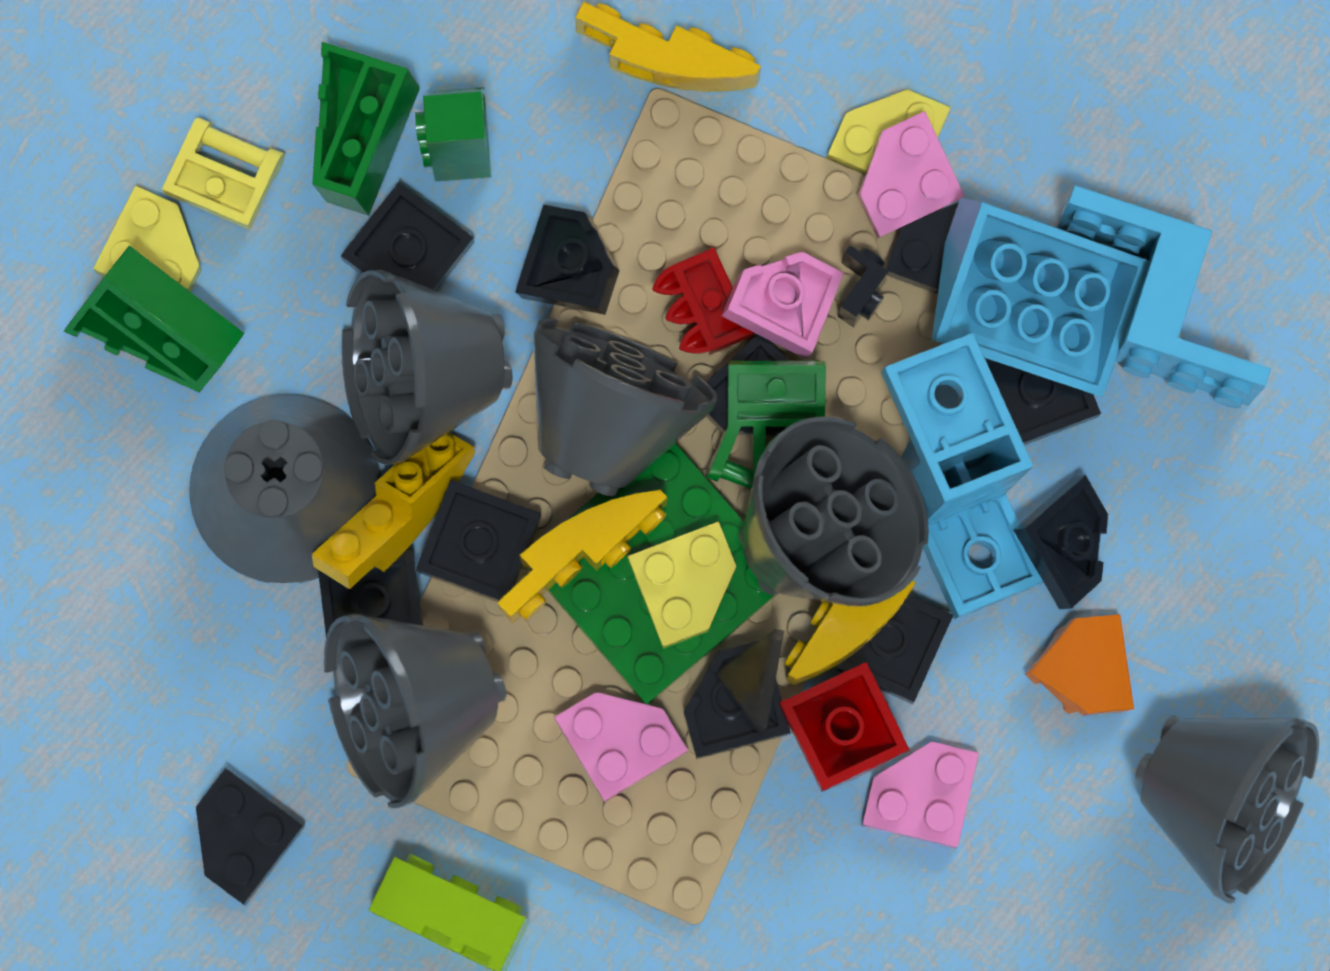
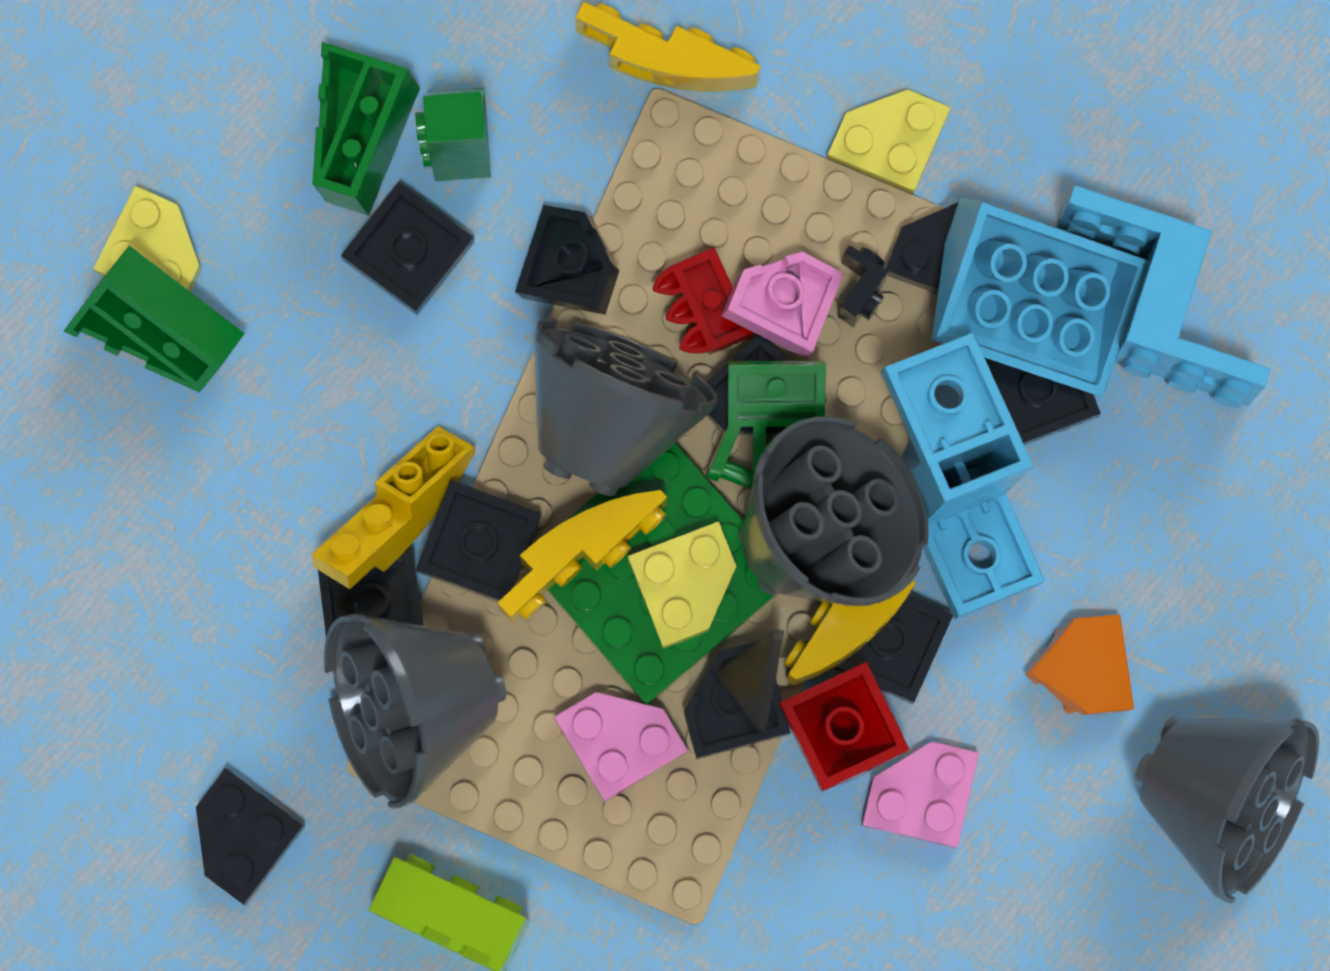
light yellow plate [162,117,285,230] -> none
dark grey cone [189,395,380,583] -> none
dark grey cone [342,270,513,464] -> none
bright pink plate [857,111,965,238] -> none
black plate [1013,475,1108,610] -> none

